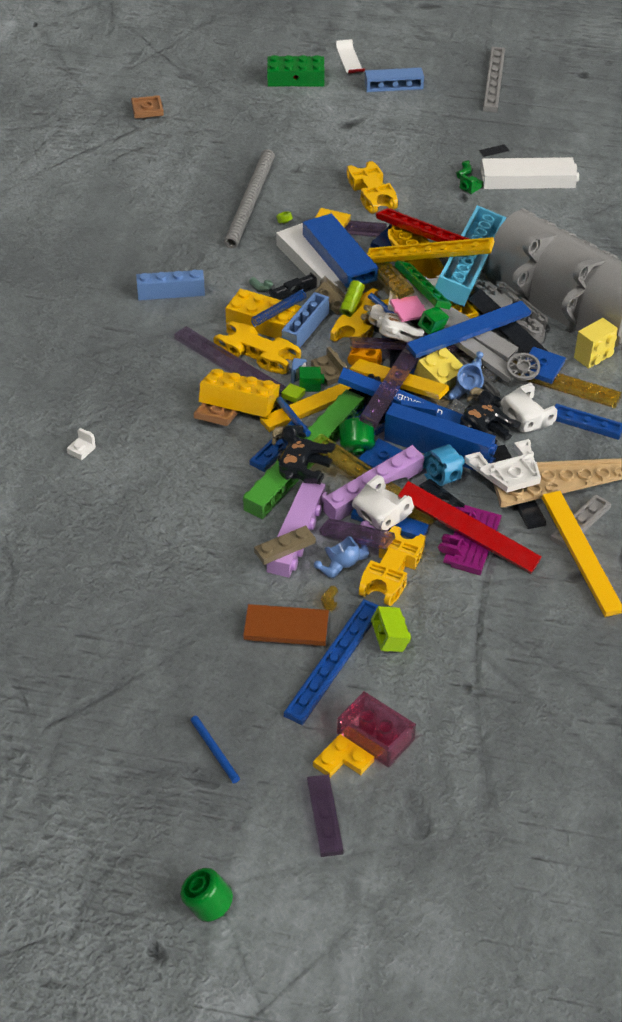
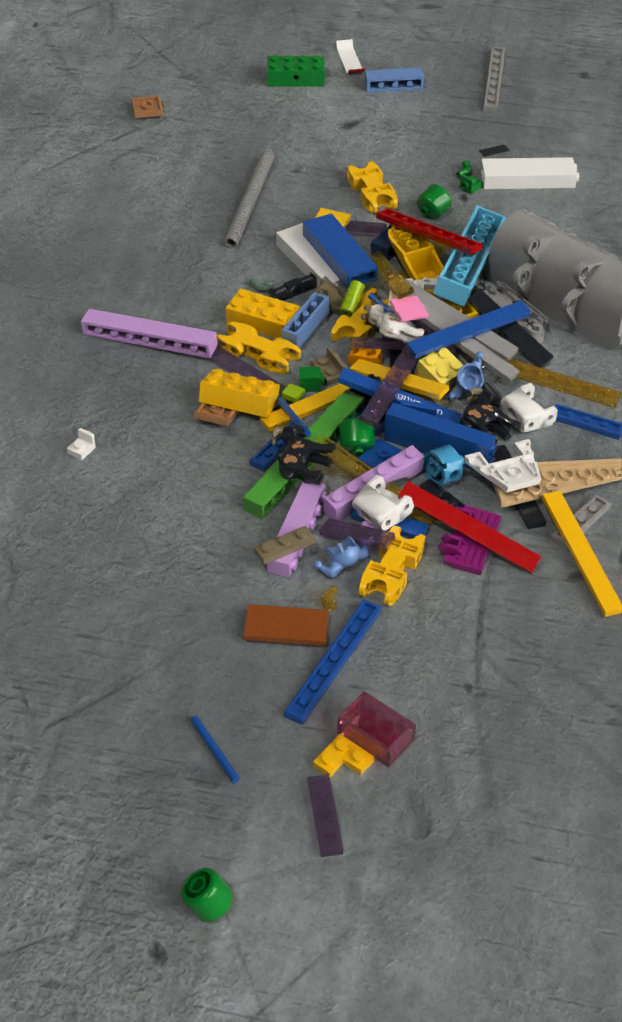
medium blue brick [136,270,205,300] -> none
blue piece [251,289,307,327] -> none
lime tile [276,211,293,224] -> none
medium blue slope [291,358,307,383] -> none
yellow tile [367,237,495,263] -> none
lime brick [371,606,411,652] -> none
green tile [394,260,452,310] -> none
green brick [418,307,449,335] -> none
light grey wheel [507,353,540,381] -> none
blue plate [525,347,566,384] -> none
light yellow brick [574,318,618,369] -> none
none -> lavender brick [81,309,218,358]
none -> green head [417,184,452,220]

